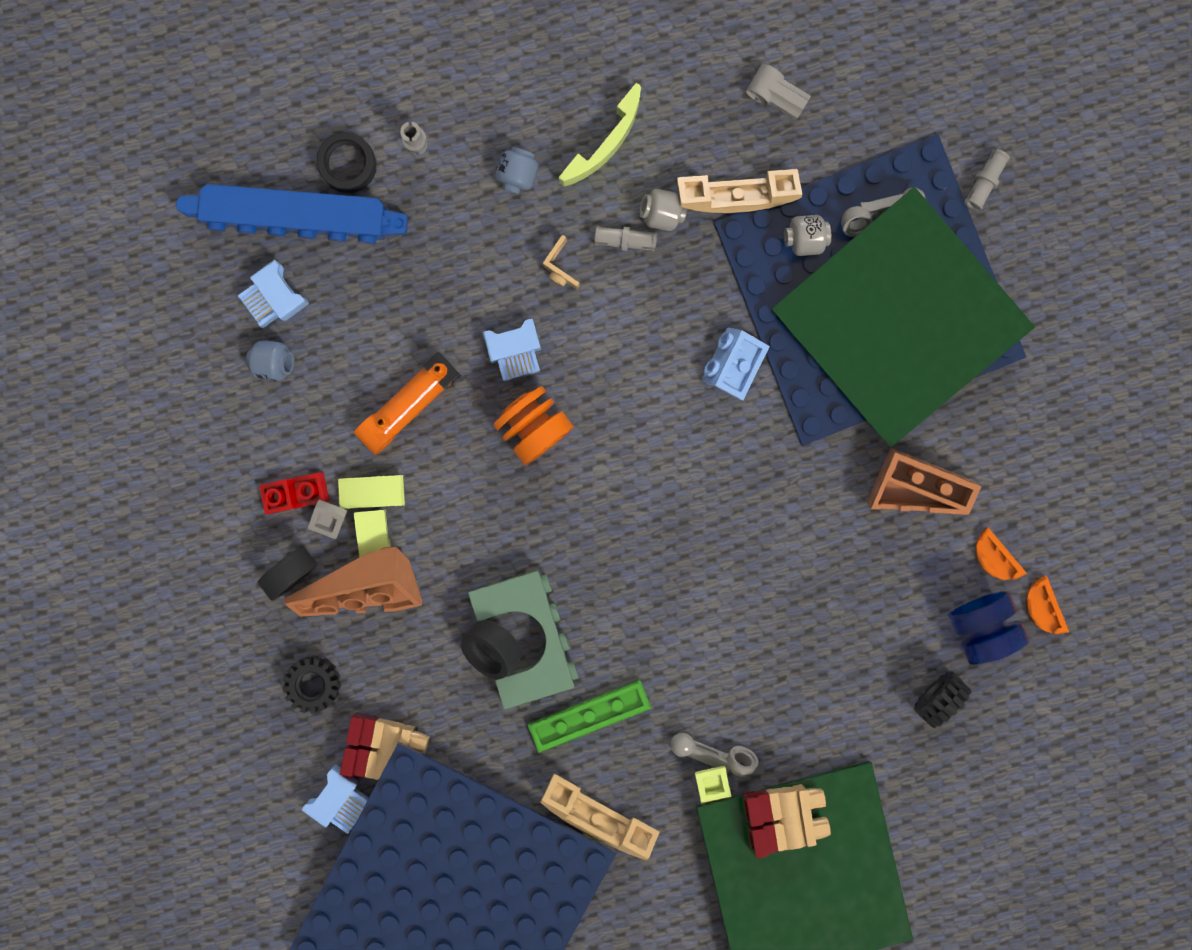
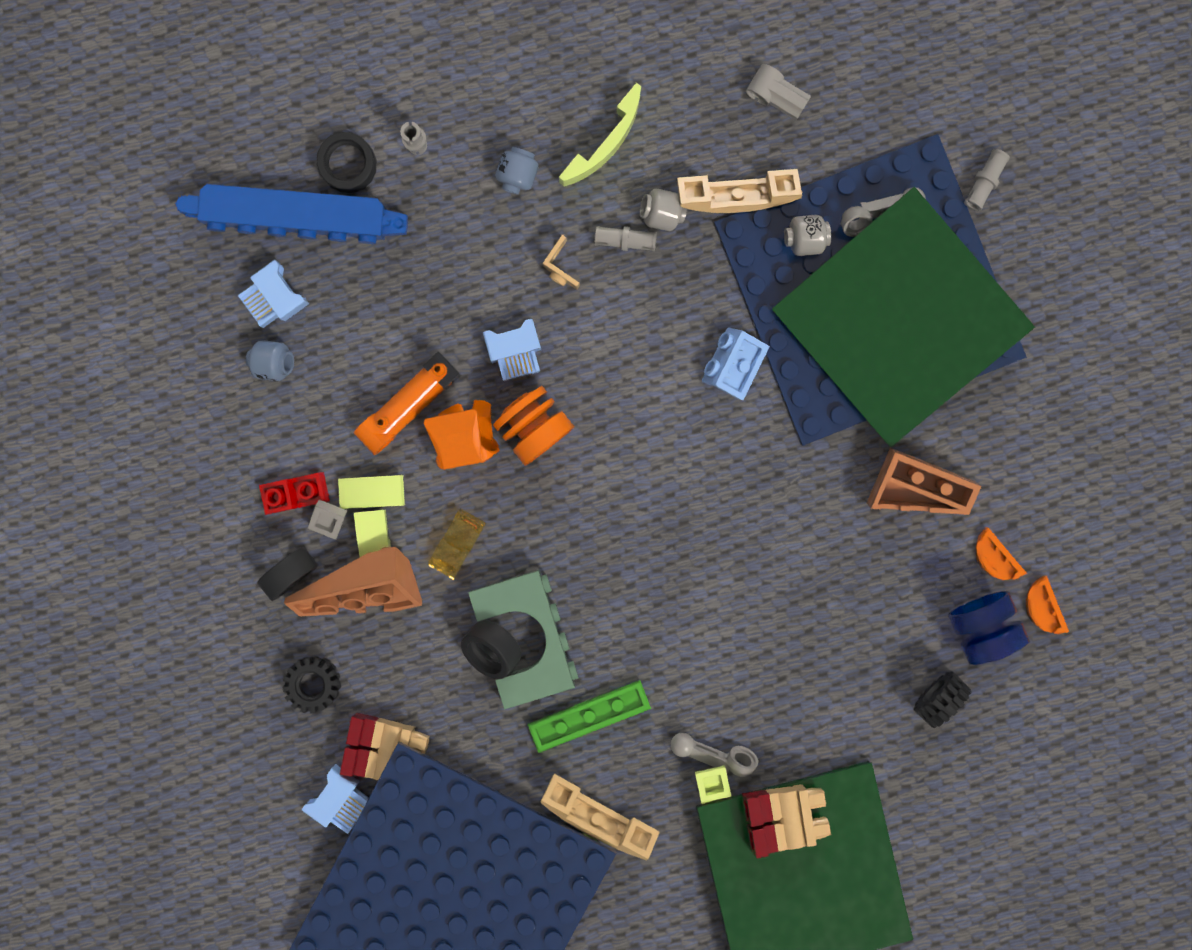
none -> orange piece [424,400,500,470]
none -> clear yellow slope [427,508,486,579]

